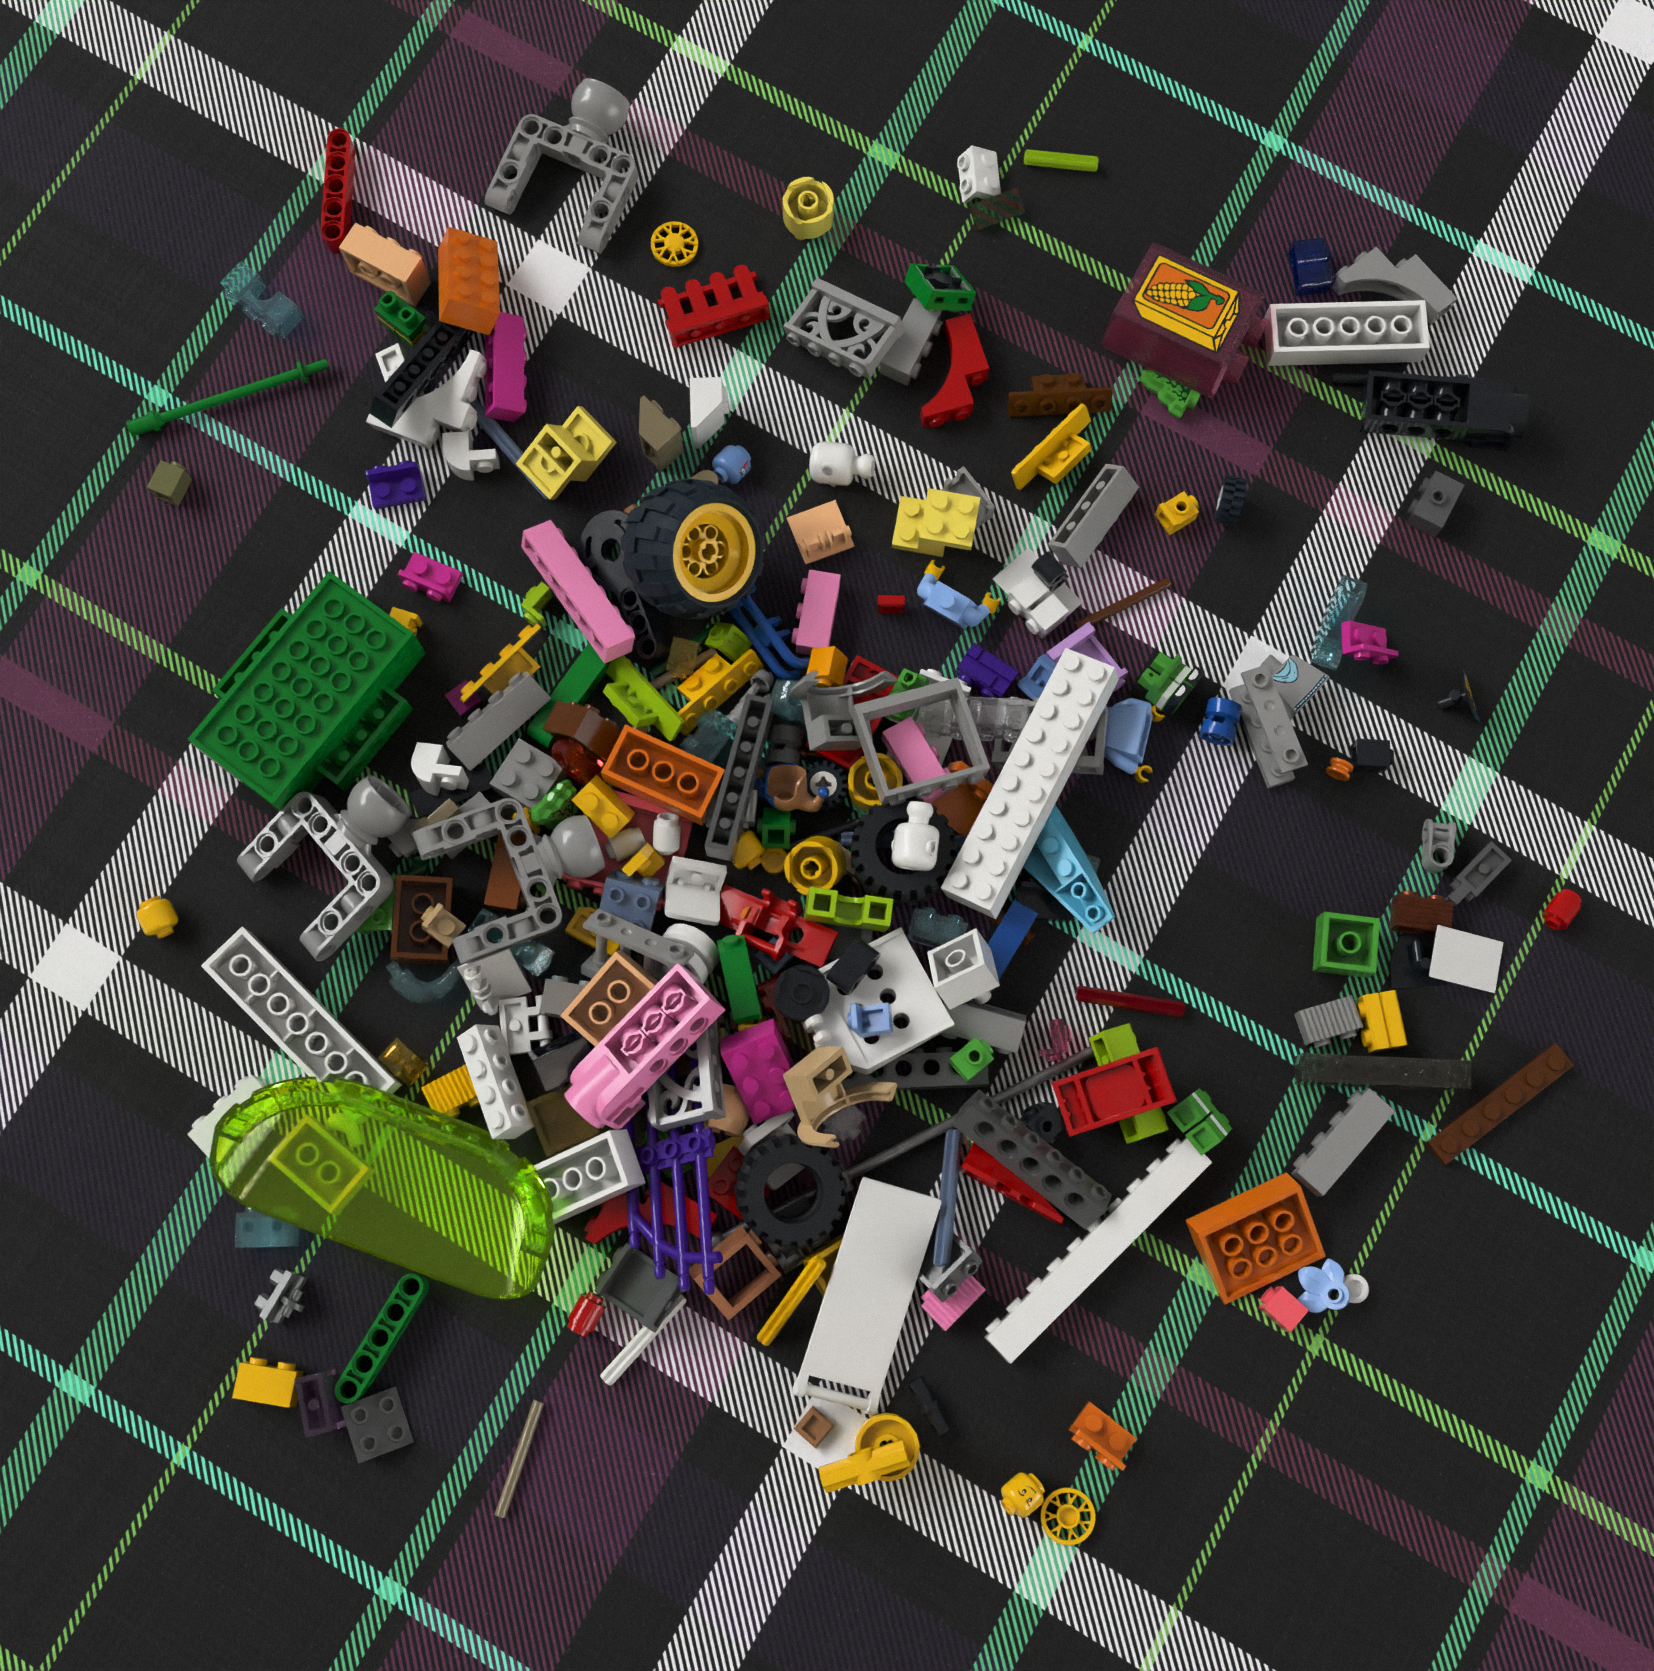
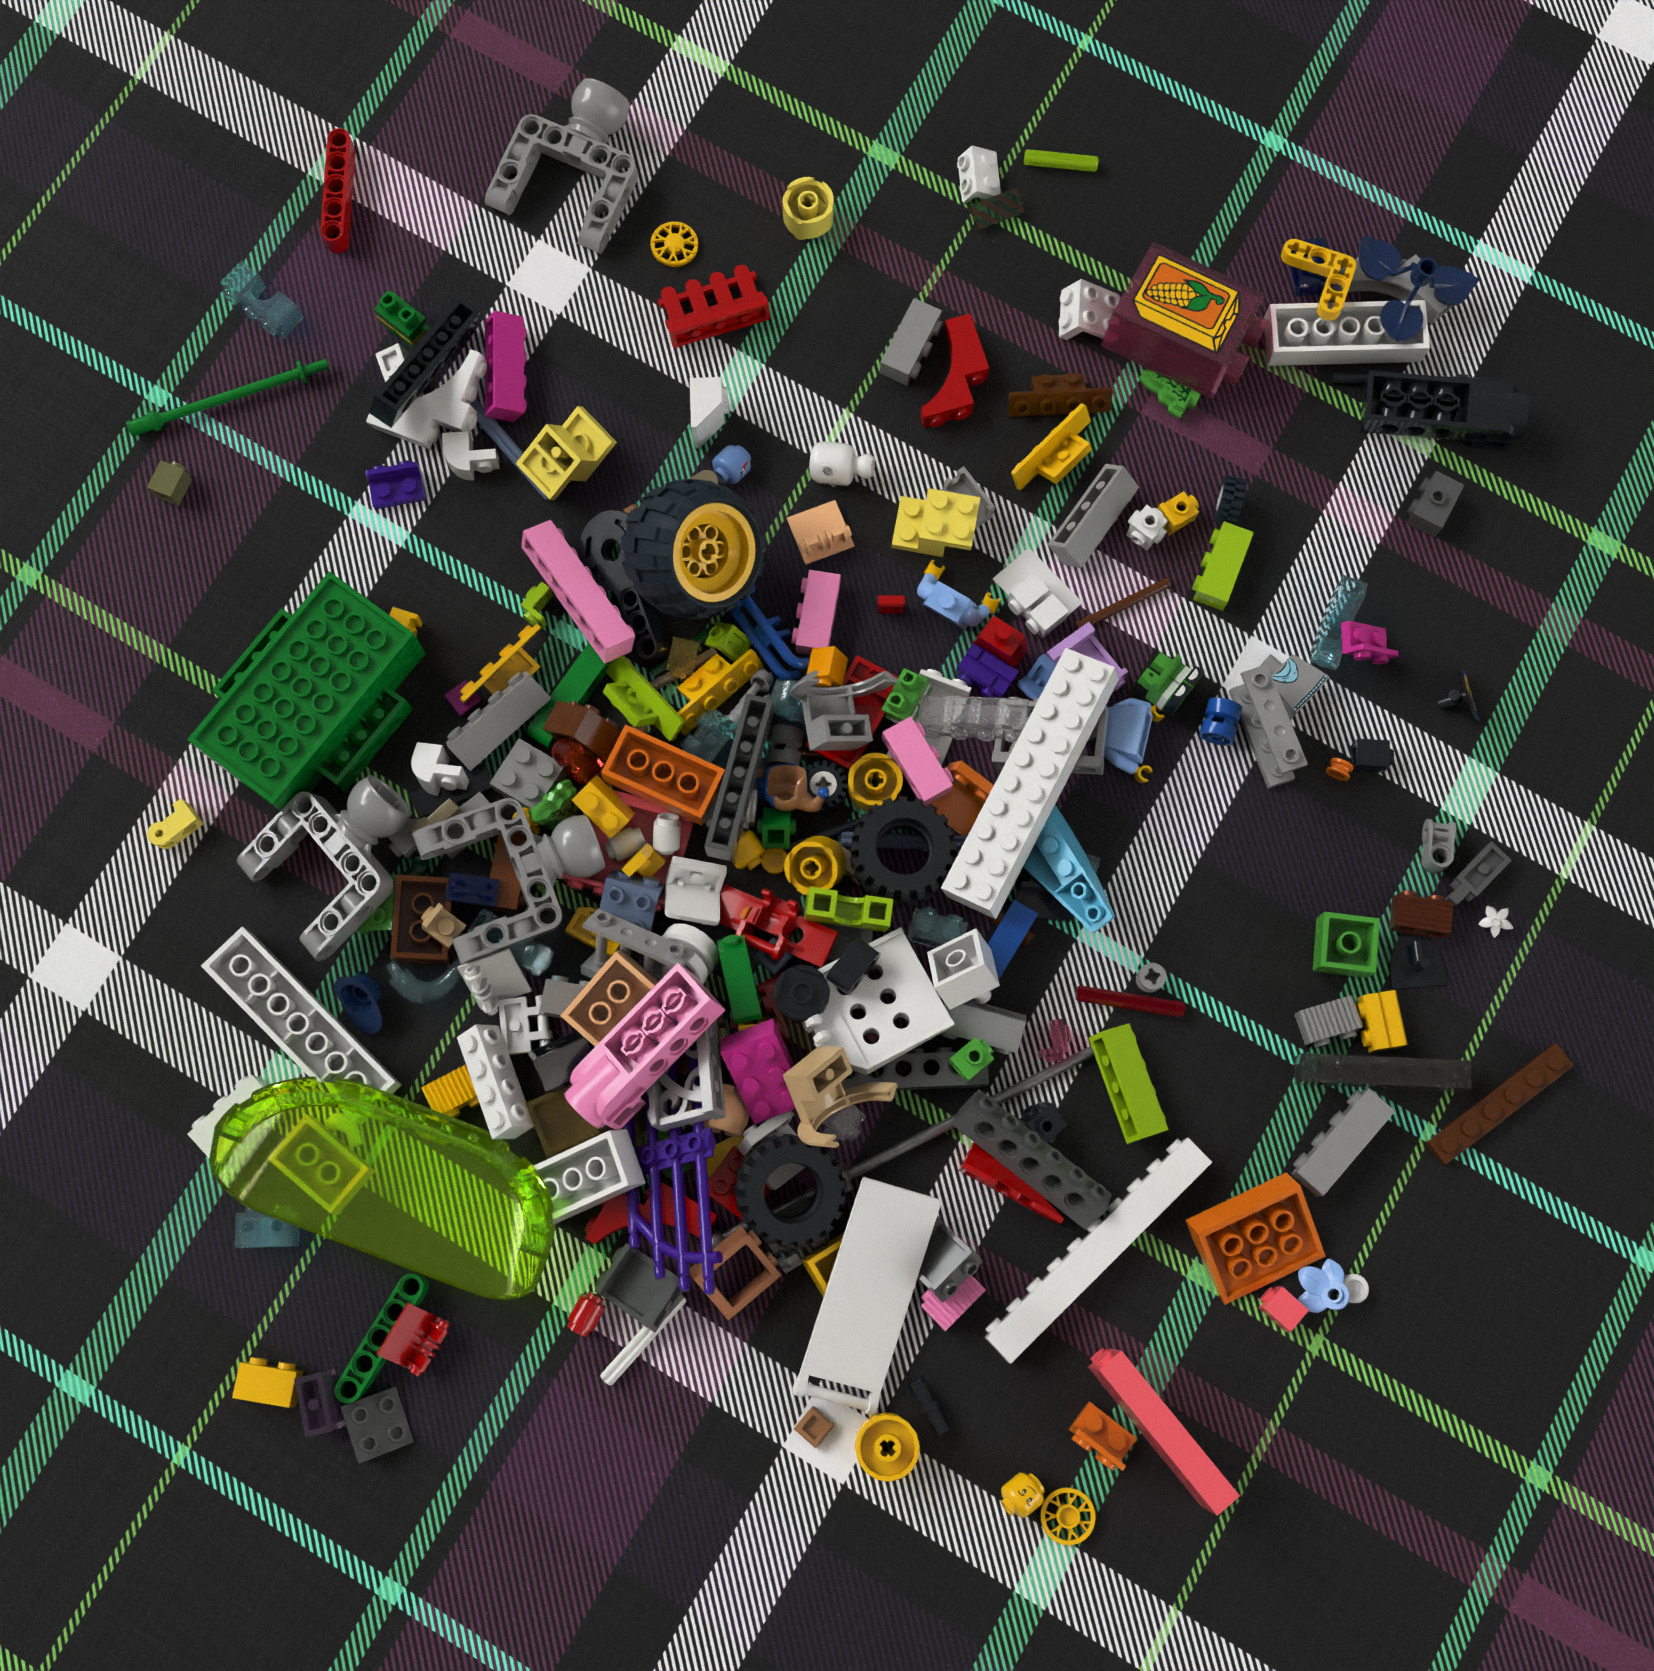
yellow head [136,896,179,939] -> none
dark grey hips [254,1268,307,1324] -> none
light nougat brick [339,223,431,307] -> none
clear yellow bracket [378,1037,428,1086] -> none
dark pink bracket [397,552,463,603] -> none
orange brick [438,227,500,335] -> none
dark tan bar [494,1399,544,1518] -> none
dark tan slope [639,395,684,472] -> none
yellow axle [757,1256,826,1346] -> none
light grey fence [783,278,905,379] -> none
yellow piece [818,1439,911,1493] -> none
medium blue bracket [847,1002,893,1038] -> none
light grey window [851,677,990,806] -> none
white piece [891,801,940,871] -> none
green piece [904,263,976,312] -> none
sand blue axle [933,1129,962,1268] -> none
black axle [1031,551,1069,592] -> none
red slope [1051,1047,1177,1137] -> none
bright green hips [1167,1088,1232,1156] -> none
white sticker [1429,925,1503,993] -> none
red brick [1542,889,1582,930] -> none
none -> light yellow leg [147,798,204,849]
none -> dark blue piece [334,971,383,1034]
none -> red hinge [377,1302,450,1377]
none -> clear blue hips [446,872,500,908]
none -> red torso [970,616,1027,669]
none -> white bracket [1059,279,1120,342]
none -> coral brick [1088,1348,1240,1516]
none -> white brick [1126,505,1168,550]
none -> light grey wheel [1136,963,1166,993]
none -> lime brick [1192,521,1254,611]
none -> yellow beam [1281,239,1356,321]
none -> dark blue plant [1358,235,1479,342]
none -> white plant [1478,906,1513,938]

